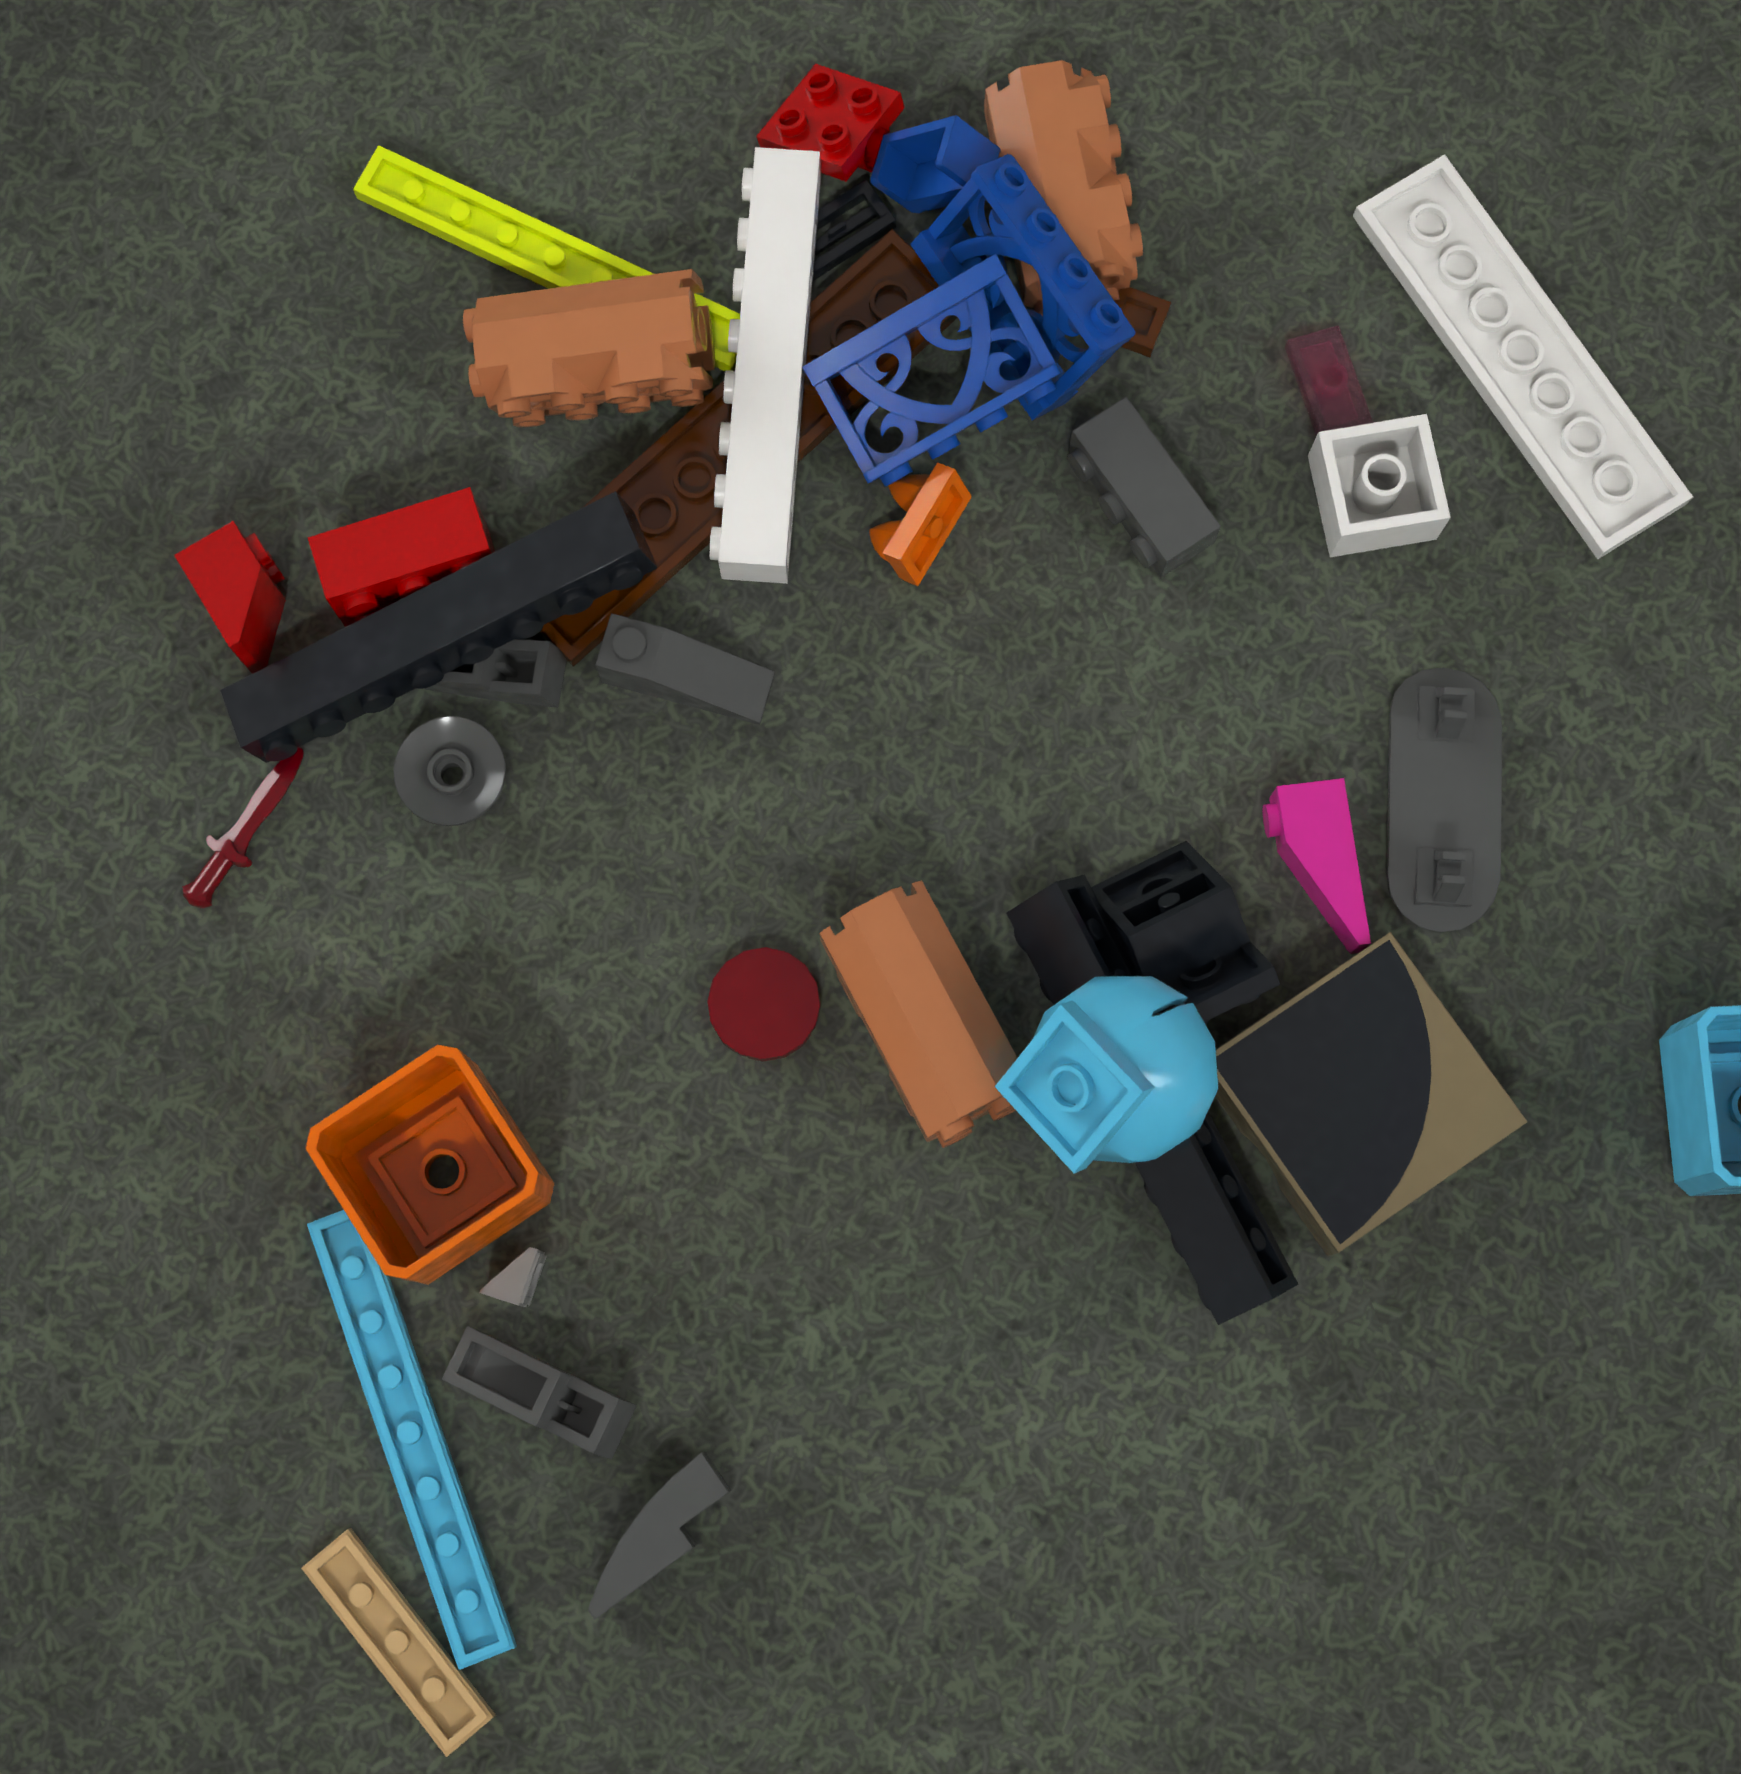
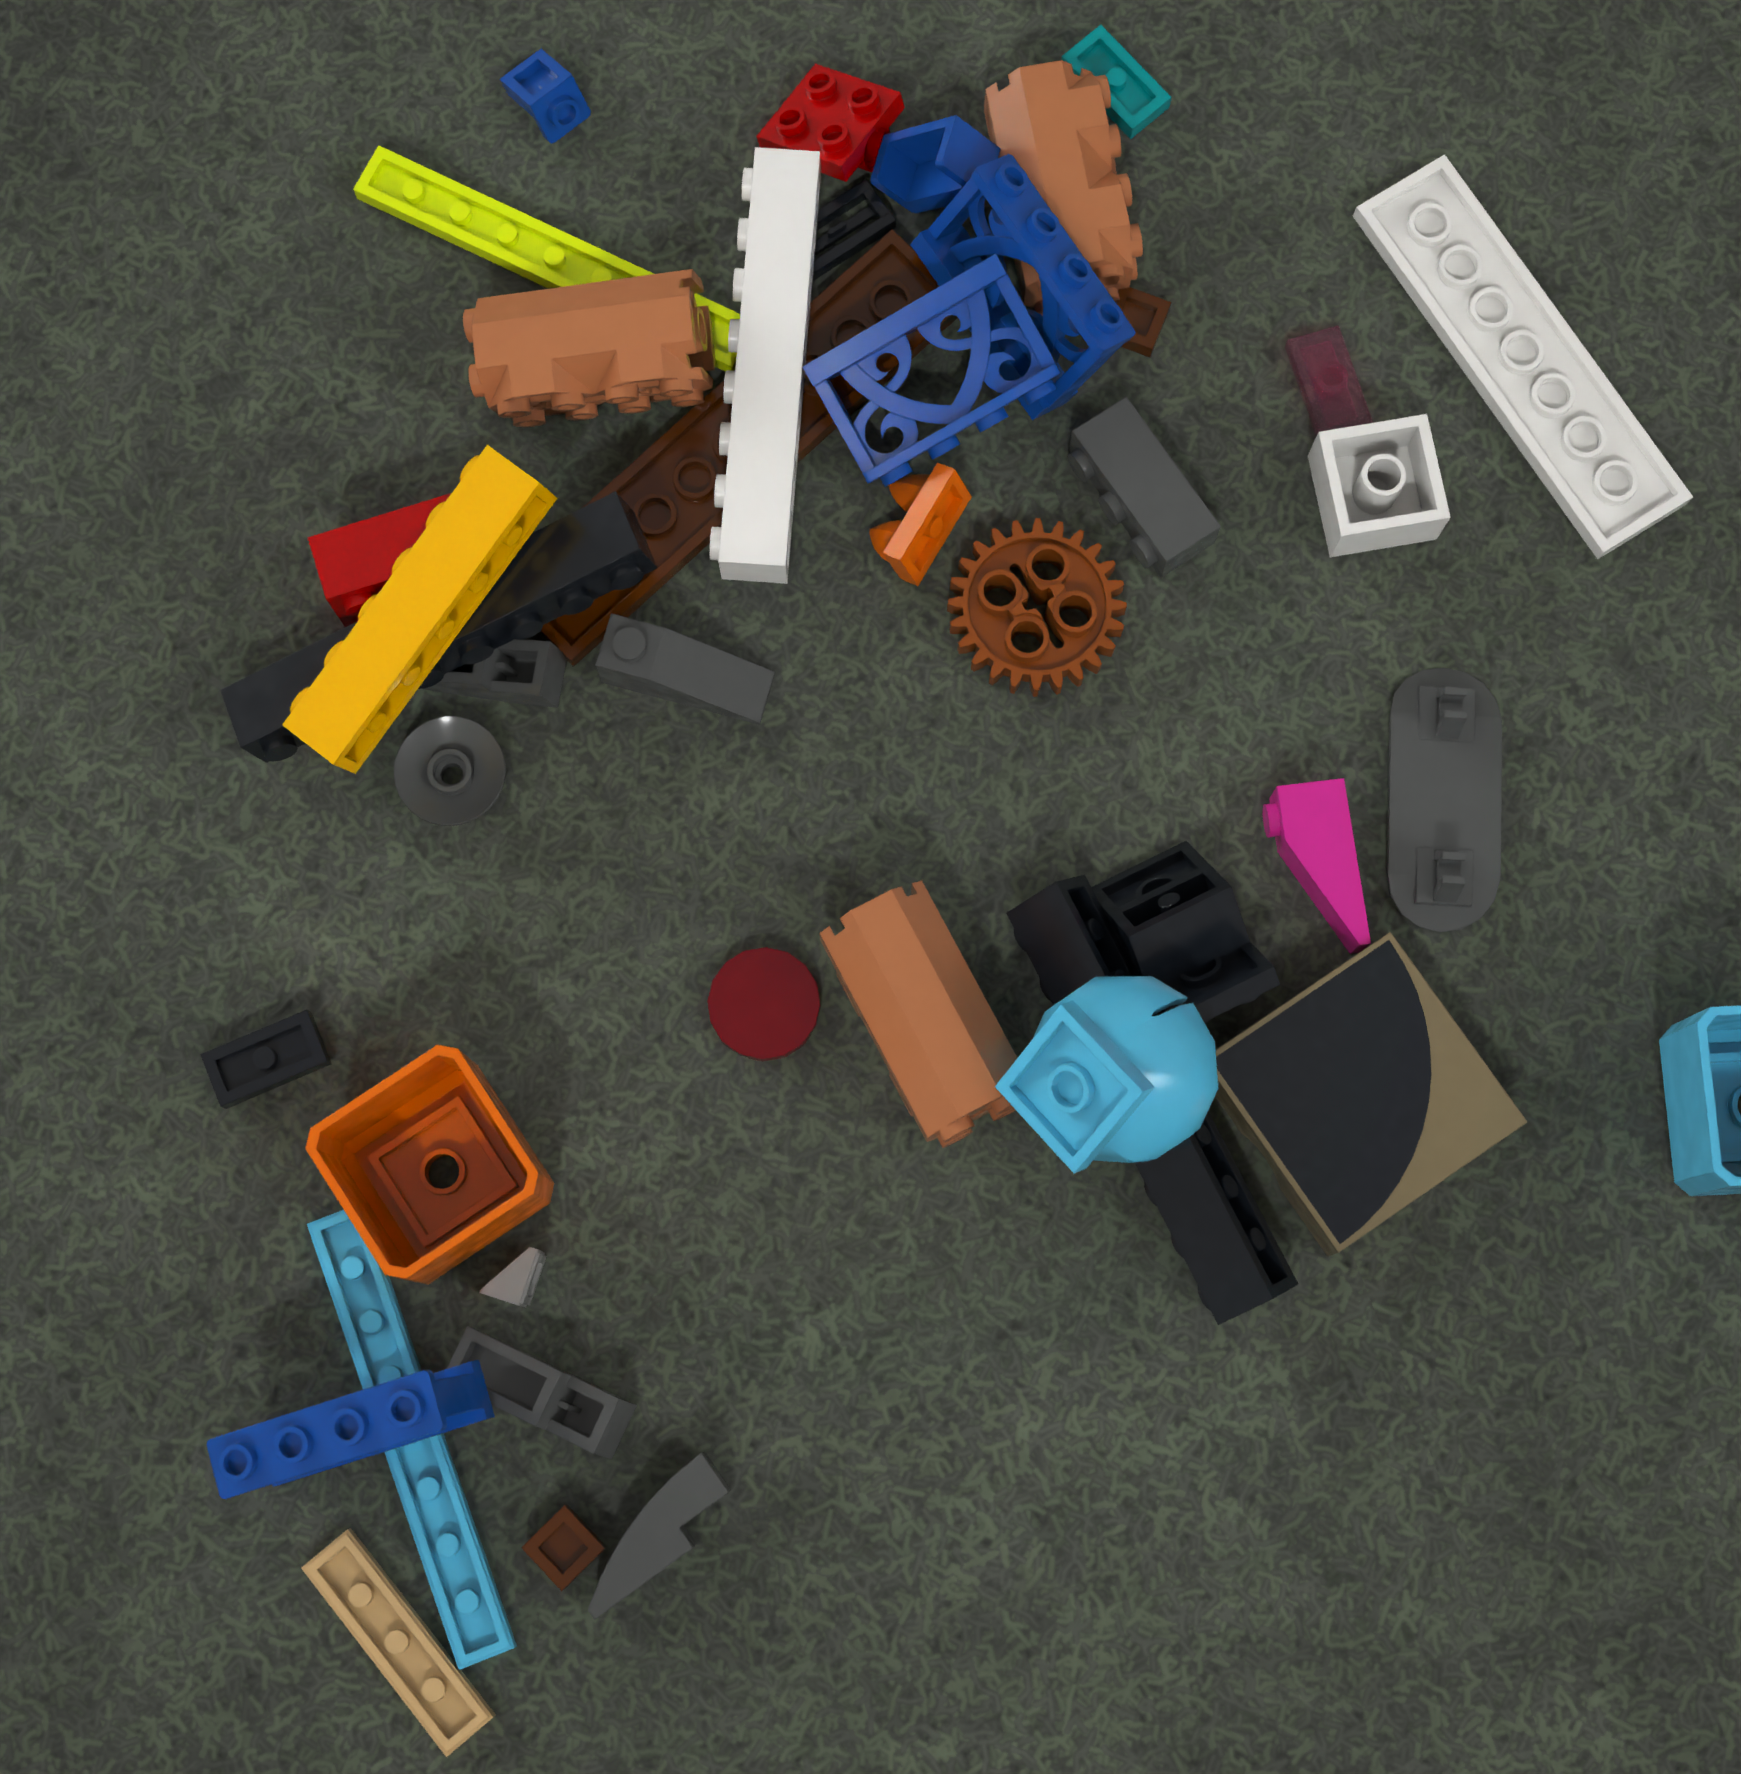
red slope [174,521,286,674] -> none
dark red sword [182,748,304,908] -> none
none -> black plate [200,1010,332,1109]
none -> blue fence [207,1360,495,1499]
none -> yellow brick [282,445,558,774]
none -> blue bracket [500,49,591,143]
none -> reddish brown plate [521,1504,607,1591]
none -> dark orange gear [947,518,1127,697]
none -> teal plate [1061,25,1172,139]

